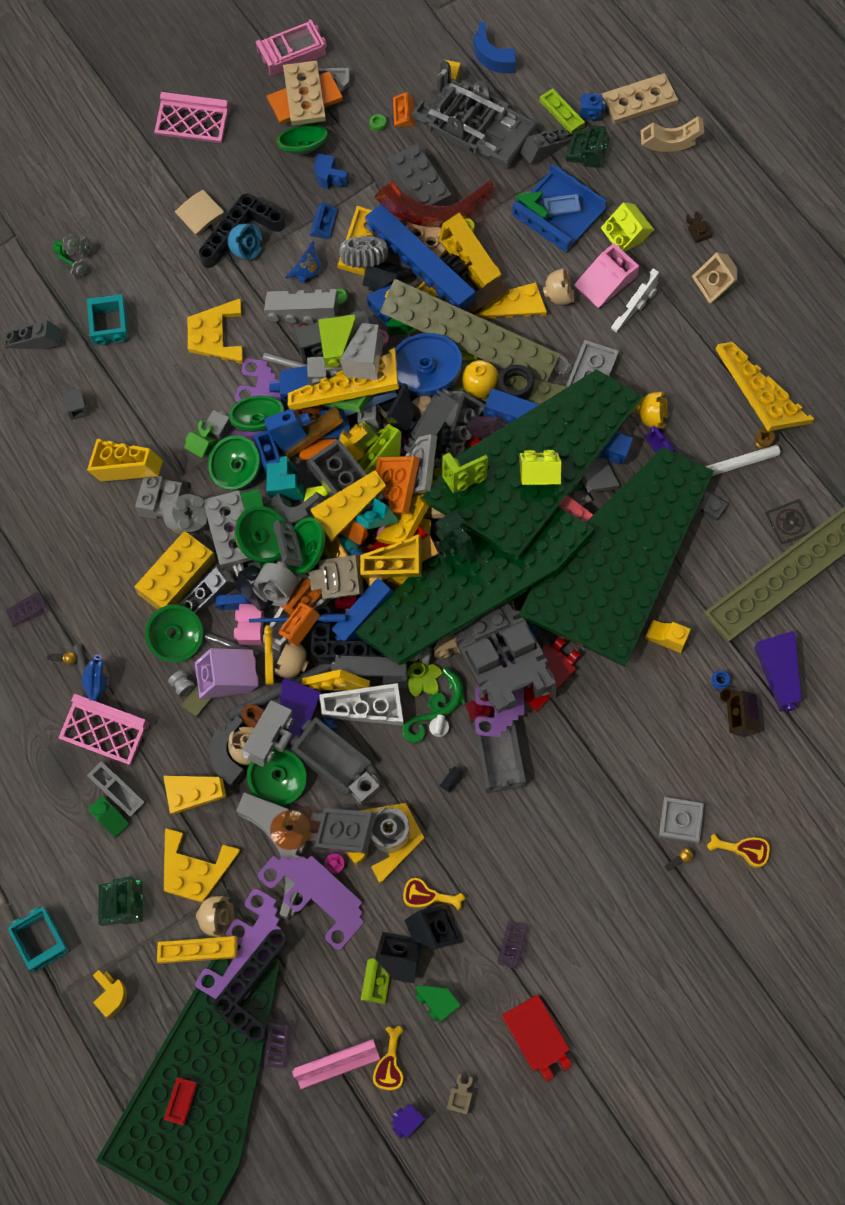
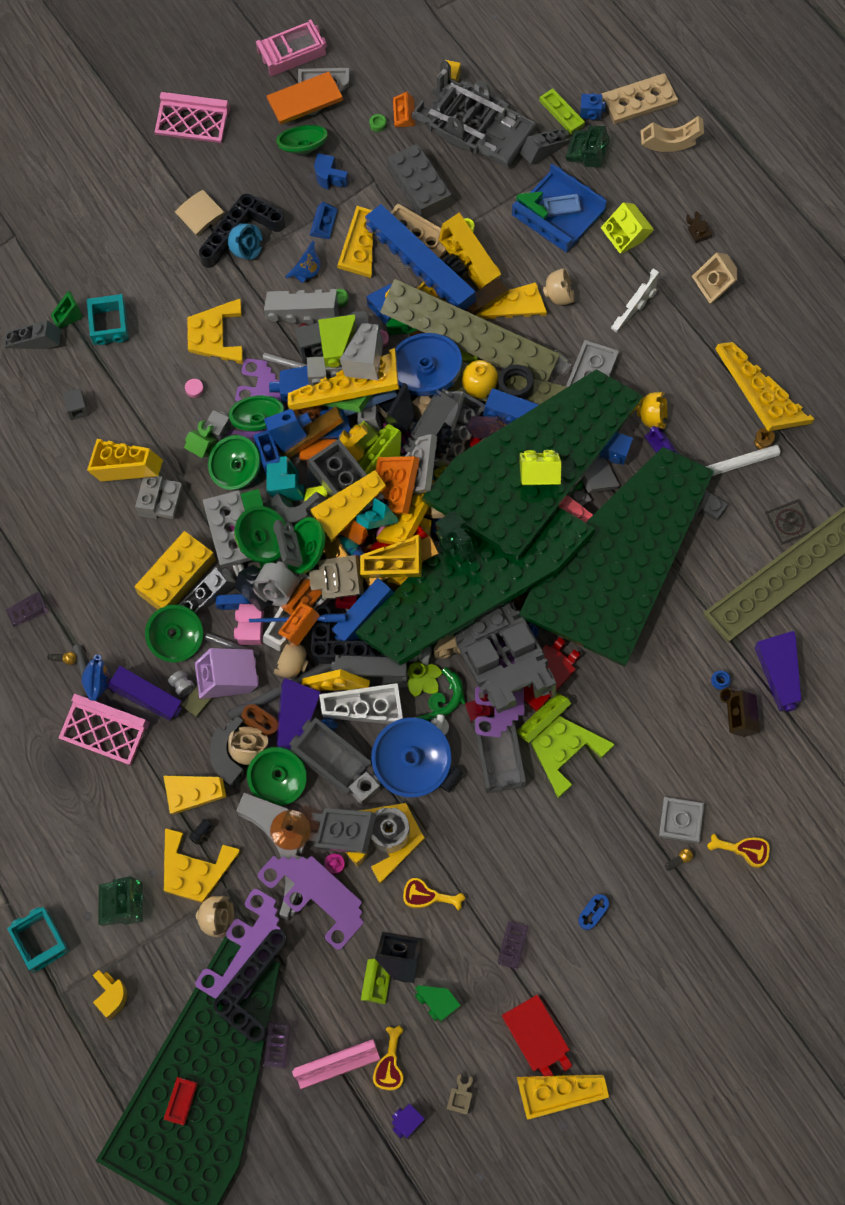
light grey plant [53,234,91,279] -> none
light grey slope [87,761,144,816] -> none
green slope [87,796,130,838] -> none
yellow tile [157,936,238,964] -> none
light grey brick [163,494,207,535] -> none
light grey piece [242,700,294,767] -> none
yellow piece [264,625,274,685] -> none
tan plate [283,60,326,126] -> none
light grey gear [339,235,388,268] -> none
black slope [362,261,413,292] -> none
clear red arch [375,180,495,227] -> none
black slope [404,904,463,950] -> none
lime bracket [442,453,488,494] -> none
blue arch [473,22,515,73] -> none
bright pink slope [574,243,639,309] -> none
yellow arch [645,620,691,653] -> none
none -> green slope [51,291,83,329]
none -> dark purple slope [108,666,182,721]
none -> bright pink tile [185,379,204,398]
none -> black pin [189,819,214,845]
none -> blue dish [371,717,451,797]
none -> lime plate [516,693,571,743]
none -> yellow wing [516,1075,609,1120]
none -> lime wing [531,716,614,798]
none -> blue beam [578,894,609,931]

